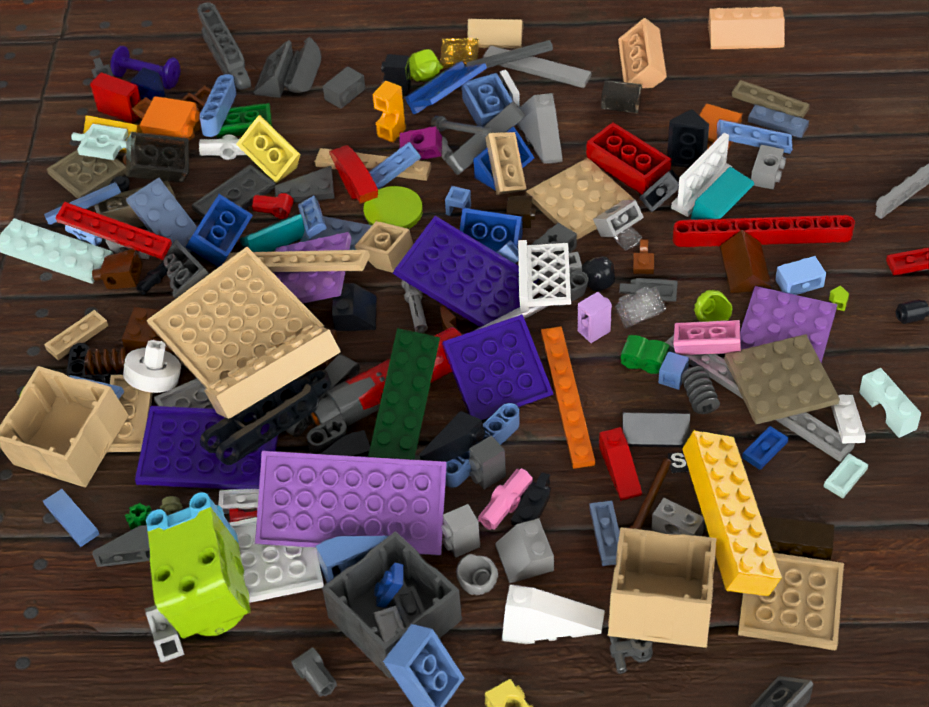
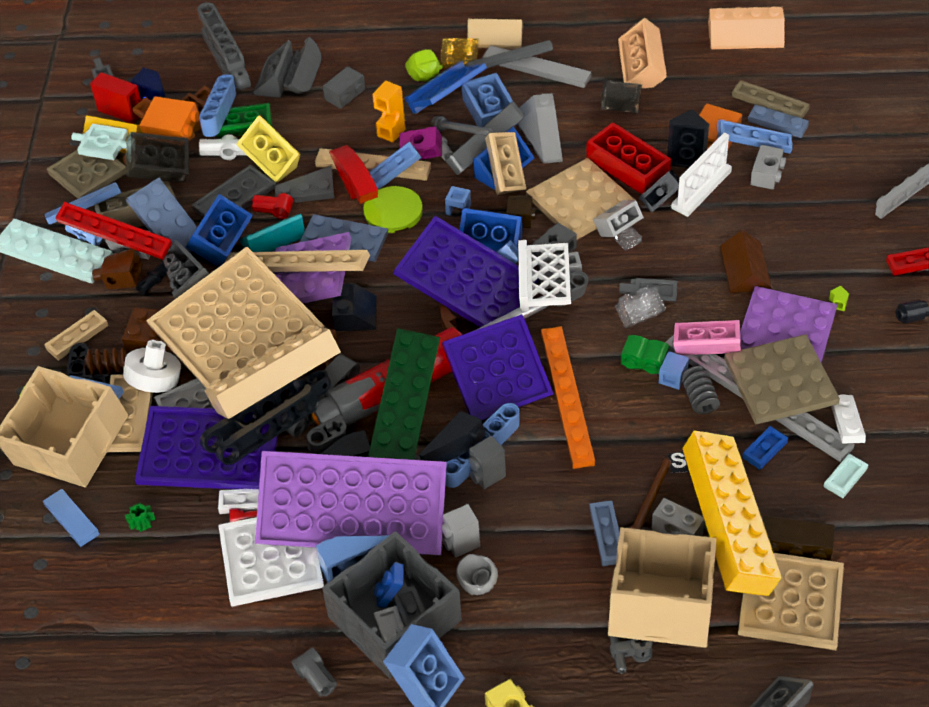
dark grey slope [93,525,150,567] -> none
black plate [110,176,130,193] -> none
dark purple hose [111,46,180,89] -> none
light grey brick [145,605,184,662] -> none
lime piece [146,492,250,638] -> none
olive plate [160,496,182,515] -> none
medium blue tile [298,196,327,238] -> none
tan slope [355,221,413,273] -> none
black brick [381,54,412,96] -> none
light grey pin [401,280,428,333] -> none
bright pink piece [478,468,533,530] -> none
light grey slope [495,518,554,583] -> none
white tile [500,70,520,107] -> none
white wedge [502,585,605,644] -> none
black hinge [511,472,551,525] -> none
lavender brick [578,292,612,343] -> none
black hair [582,256,615,291] -> none
red slope [599,427,642,501] -> none
slope [622,409,690,448] -> none
dark orange plate [633,239,654,274] -> none
red beam [673,215,855,247] -> none
teal slope [691,167,754,220] -> none
lime hair [694,290,732,322] -> none
light blue brick [775,256,826,295] -> none
light aqua arch [859,368,921,438] -> none

